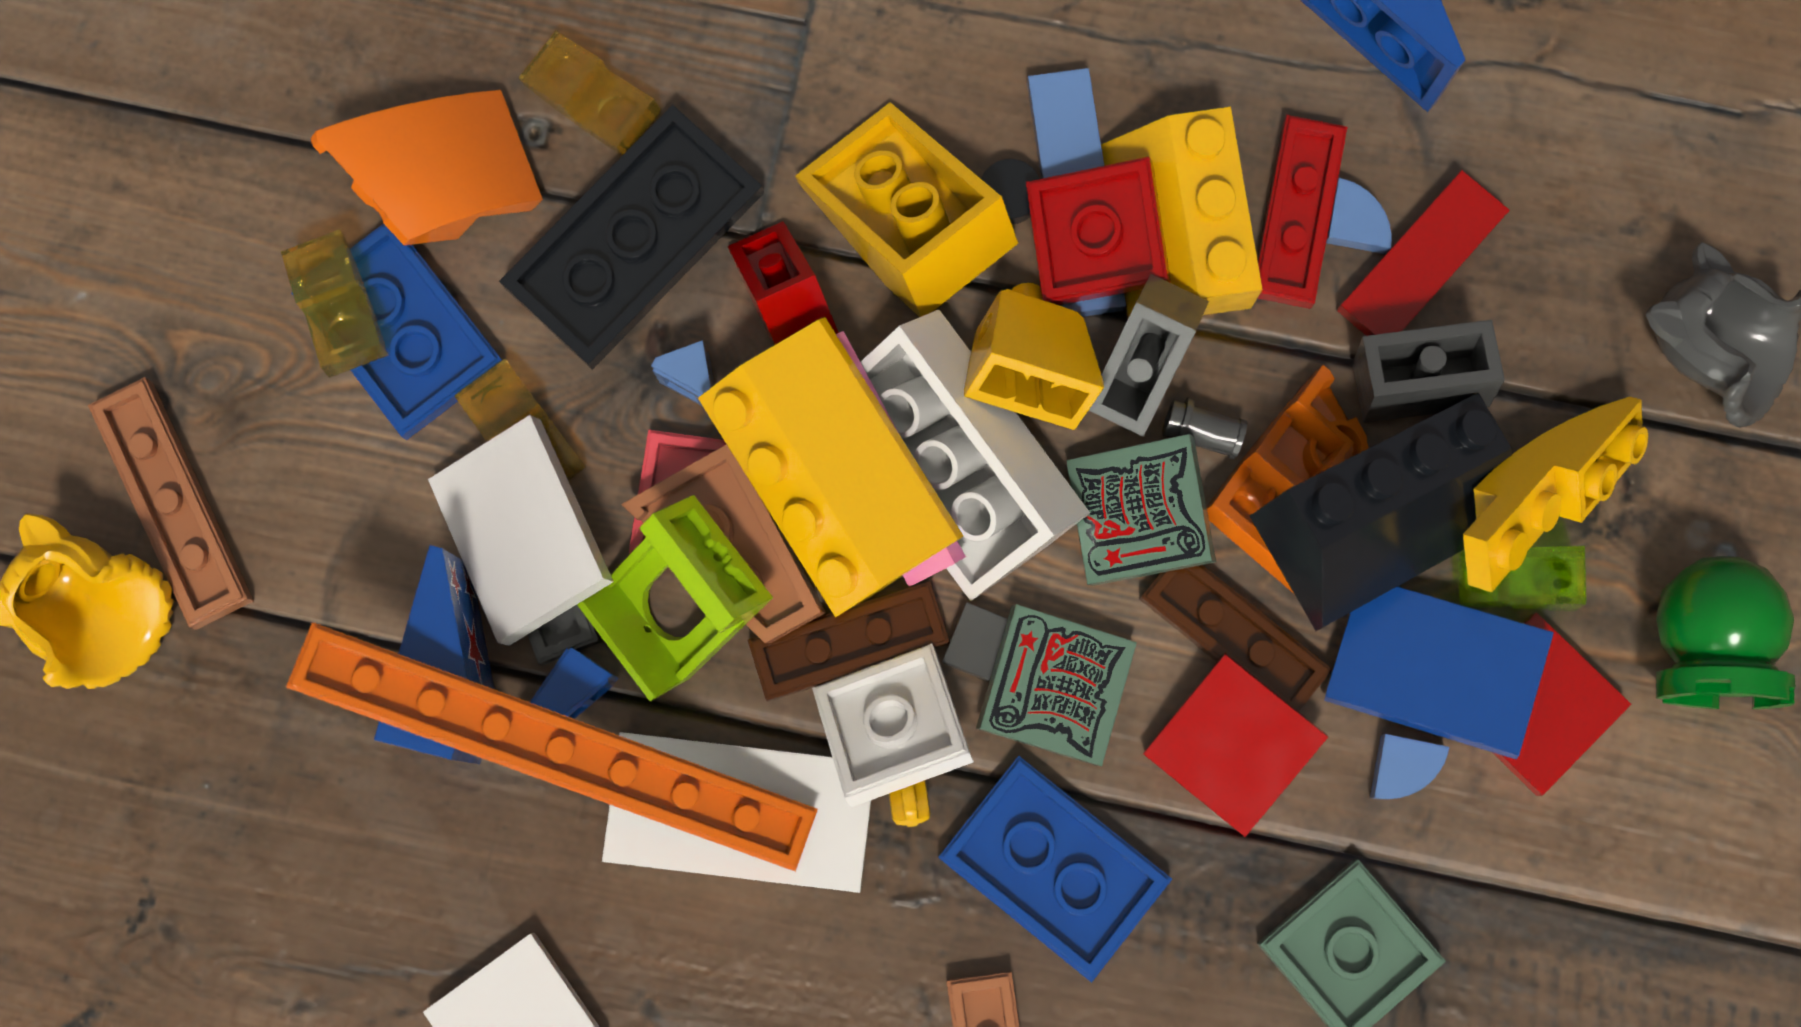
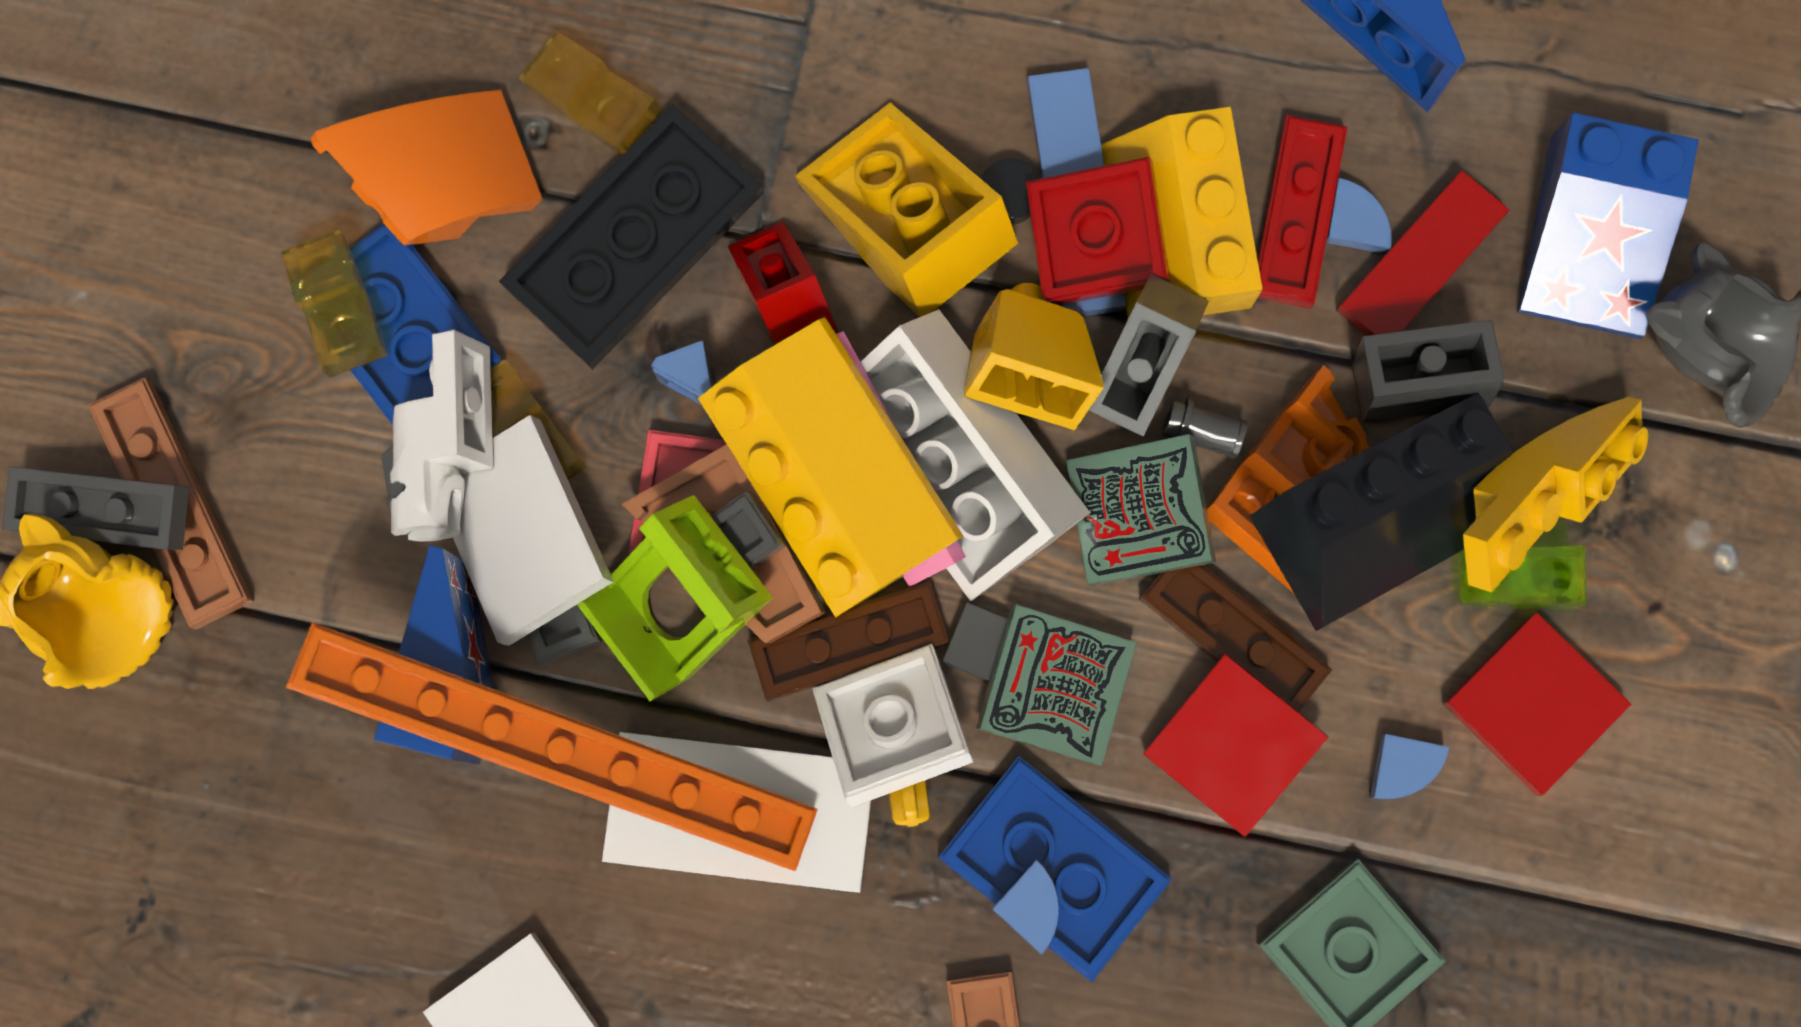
blue slope [530,647,619,719] -> none
blue tile [1324,587,1554,759] -> none
green tile [1656,556,1795,709] -> none
none -> dark grey plate [2,466,190,550]
none -> white plate [382,330,493,542]
none -> dark grey tile [711,491,787,570]
none -> medium blue tile [992,860,1059,955]
none -> slope [1517,112,1699,339]

